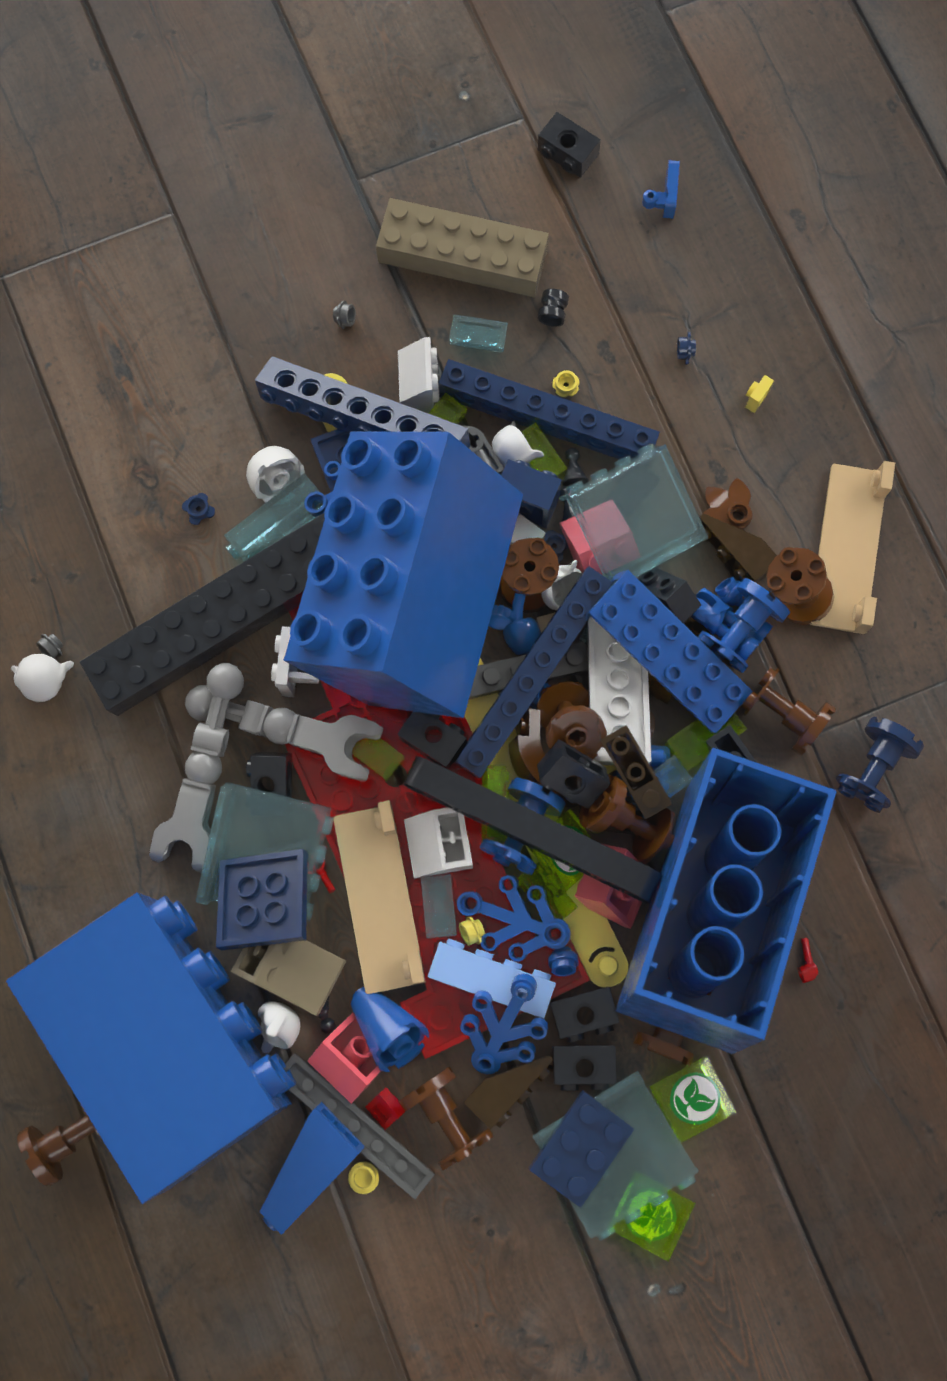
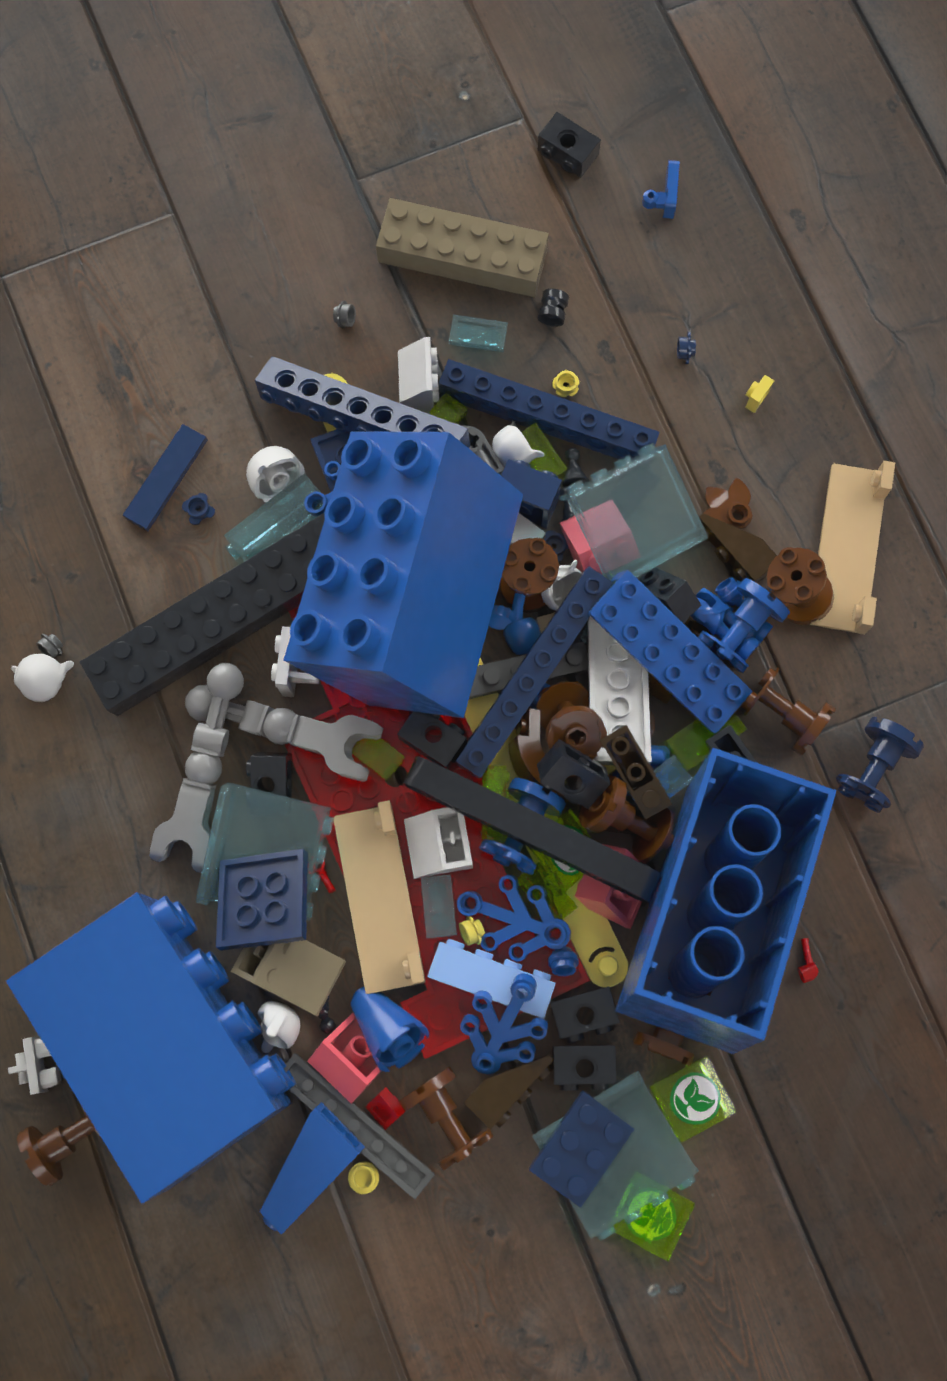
none -> white hips [8,1037,62,1095]
none -> dark blue tile [123,424,208,531]

